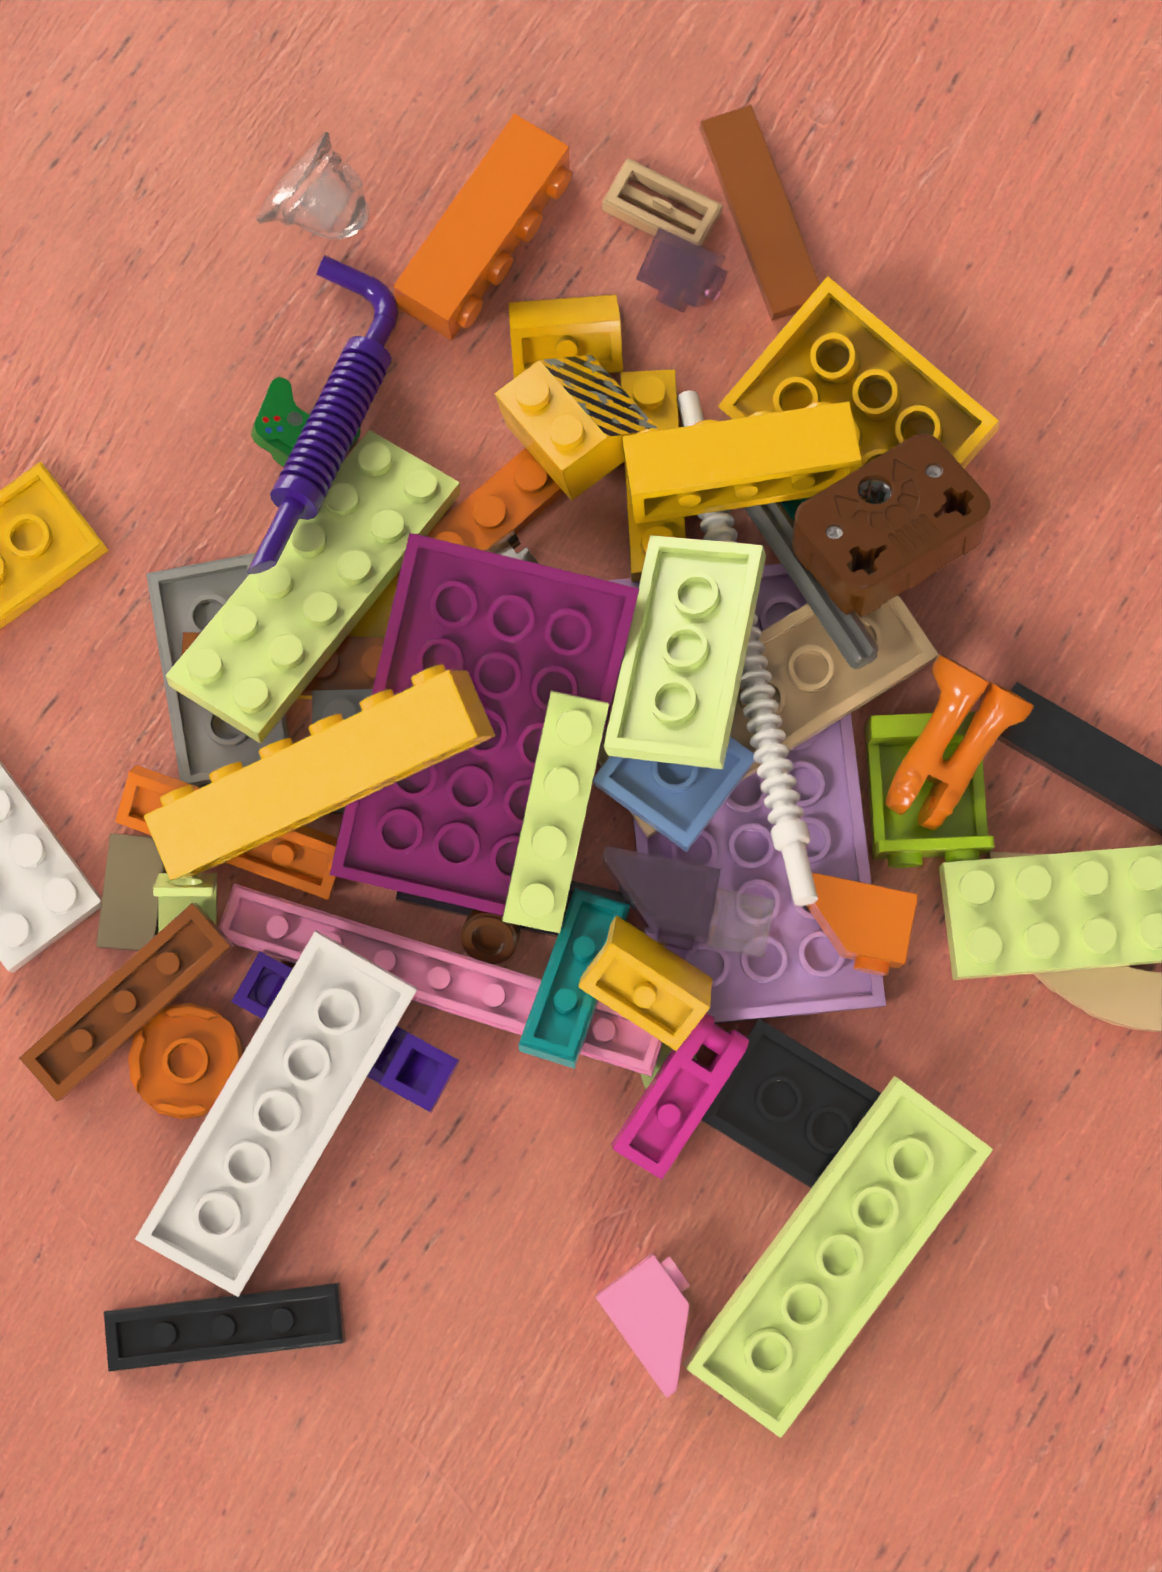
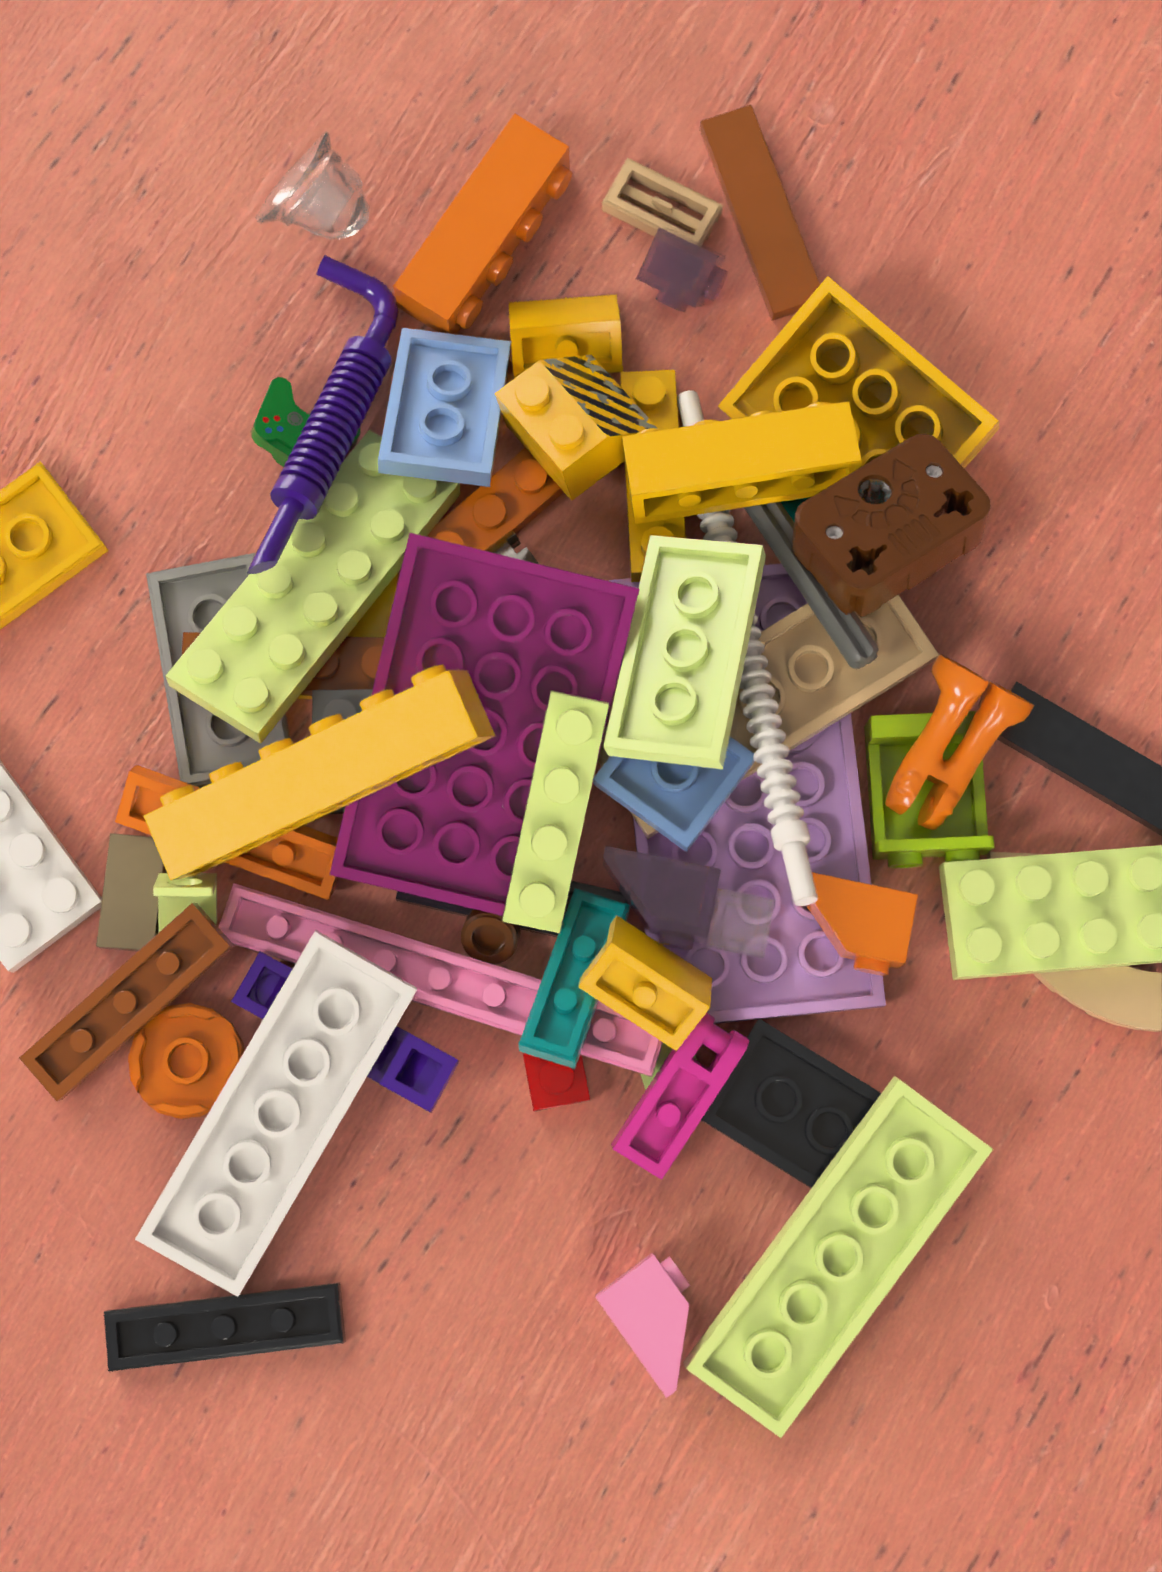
none -> light blue plate [378,328,511,487]
none -> red plate [523,1053,590,1112]

